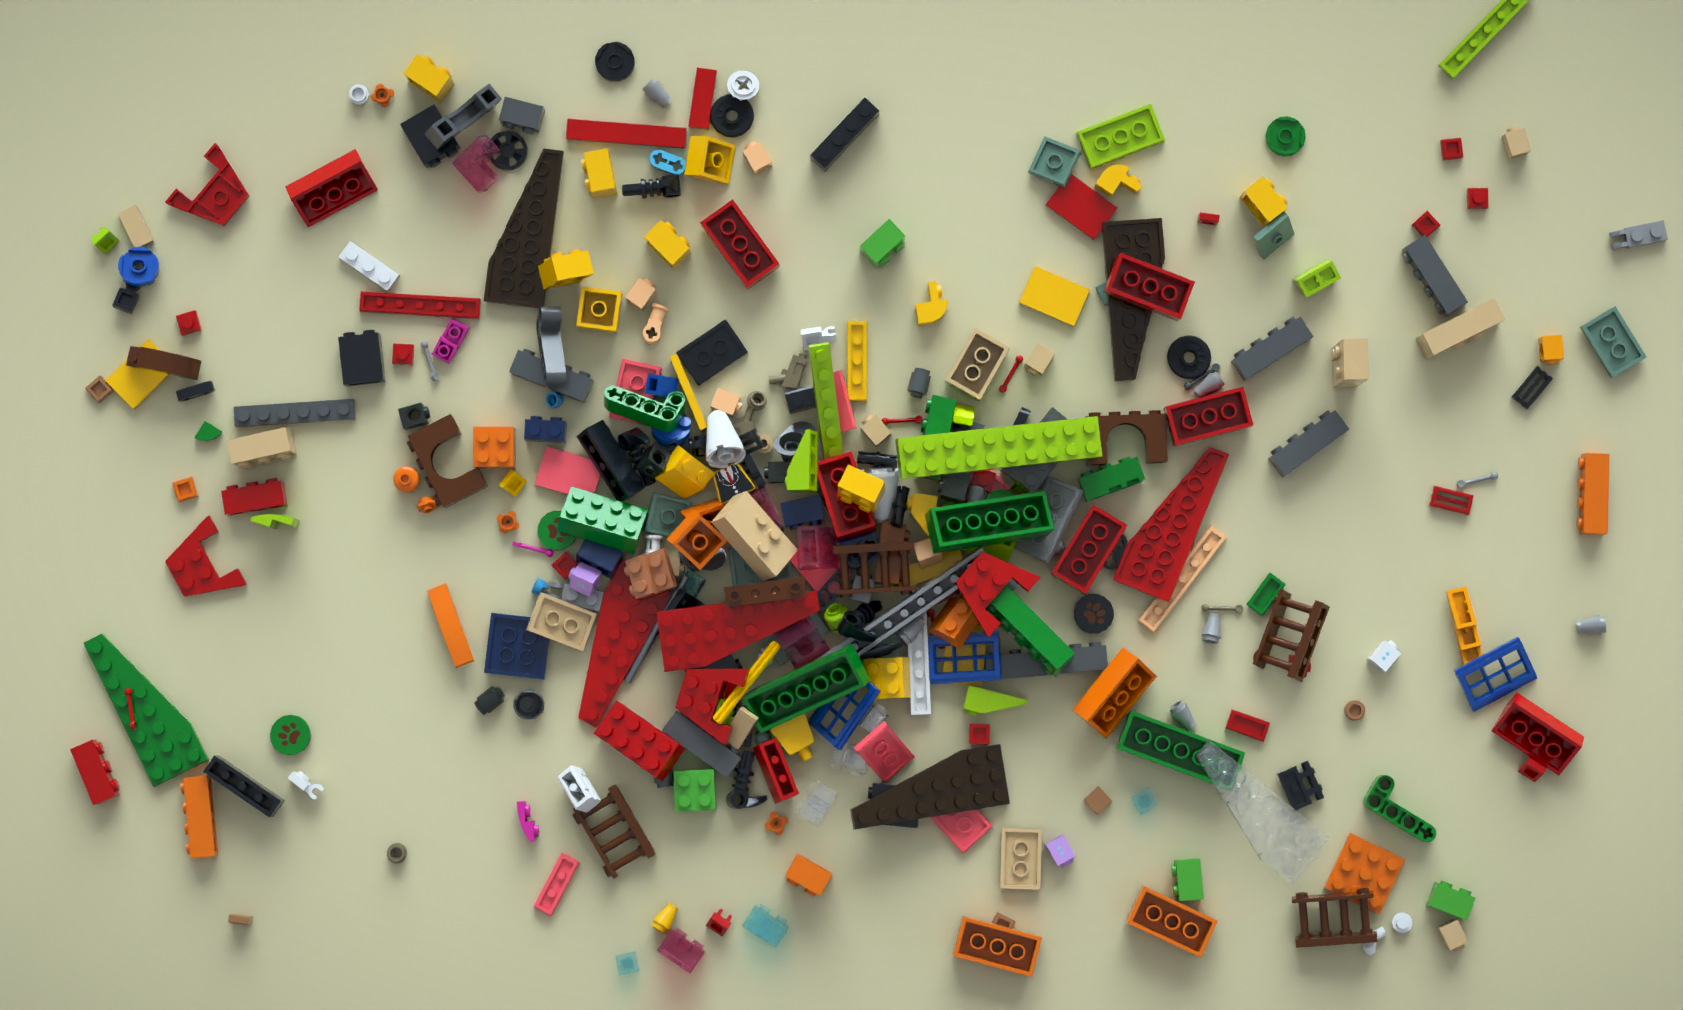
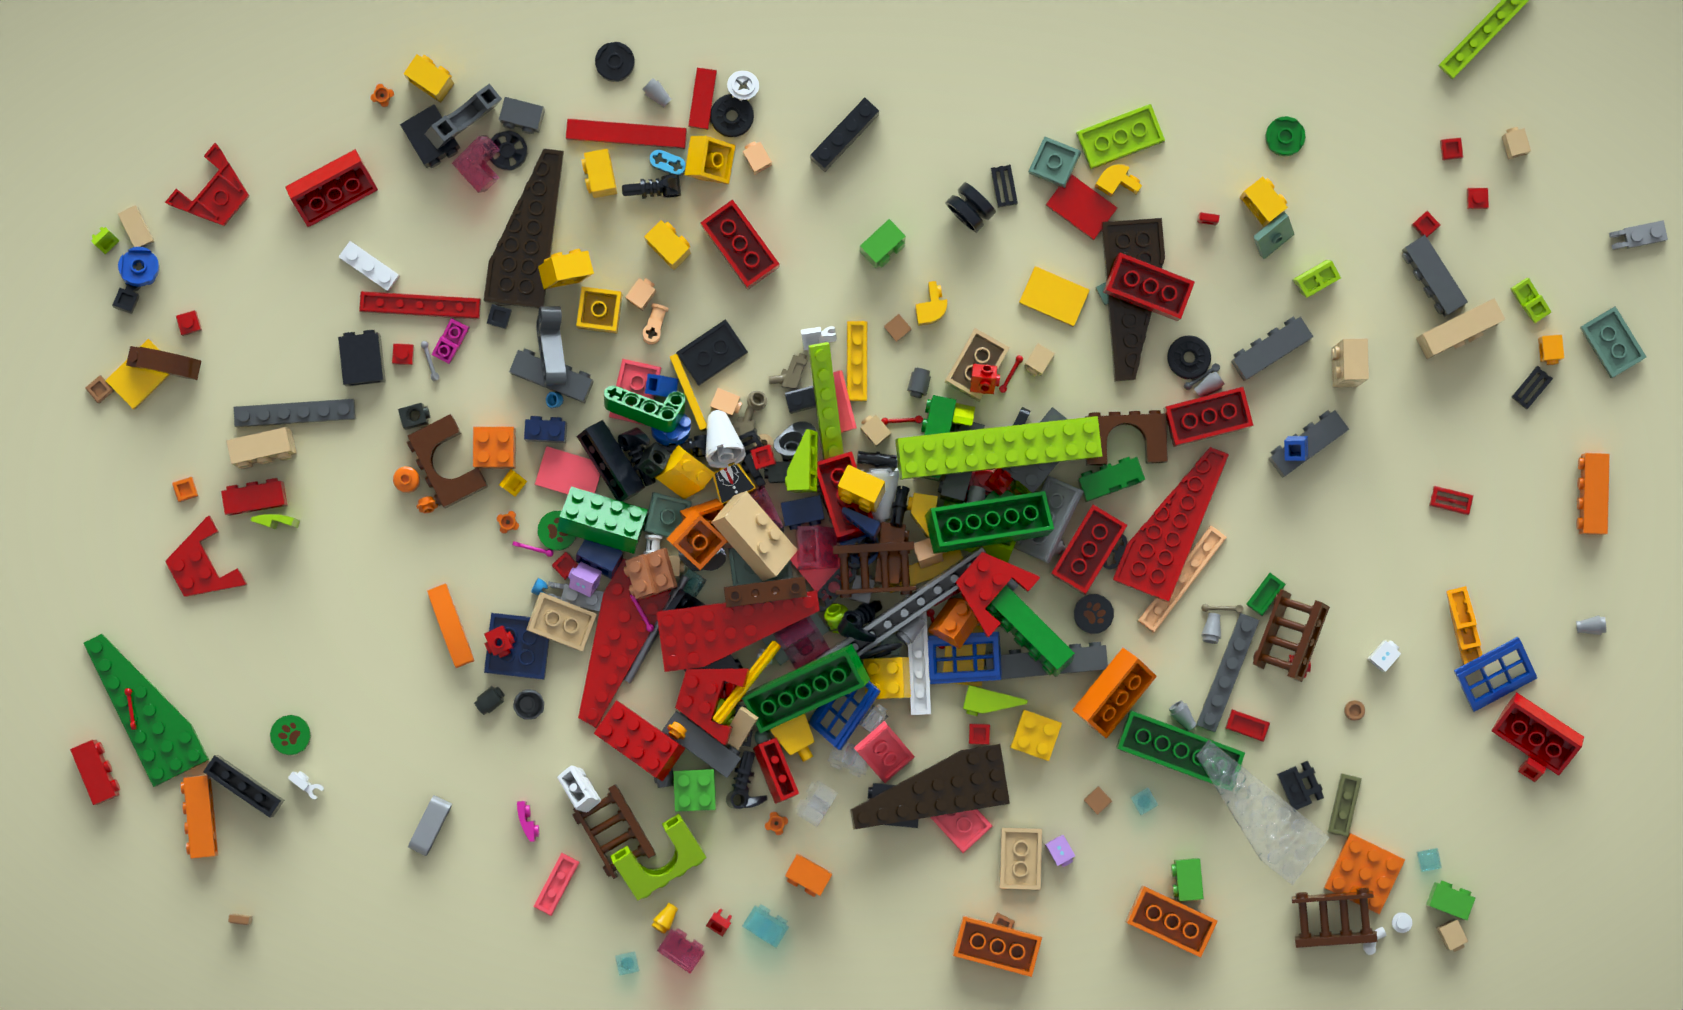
black beam [176,381,215,402] -> none
green tile [194,421,222,441] -> none
white plate [349,84,369,105] -> none
dark tan plate [387,843,407,863] -> none
green beam [1363,775,1436,842] -> none
light grey hinge [1457,472,1498,488] -> none
none -> light grey beam [408,795,452,856]
none -> red brick [484,625,515,658]
none -> black plate [487,304,512,329]
none -> lime arch [610,813,707,900]
none -> dark pink hinge [630,595,654,632]
none -> light orange plate [667,721,687,740]
none -> red tile [751,444,776,470]
none -> dark blue slope [841,507,881,541]
none -> medium nougat tile [884,314,912,342]
none -> black wheel [945,182,996,233]
none -> red brick [970,364,1000,394]
none -> red tile [985,469,1013,496]
none -> black tile [991,164,1018,208]
none -> yellow brick [1010,710,1062,761]
none -> dark grey plate [1196,613,1260,732]
none -> blue brick [1284,436,1308,461]
none -> olive tile [1328,773,1362,837]
none -> clear light blue tile [1417,848,1442,872]
none -> lime slope [1510,278,1551,323]

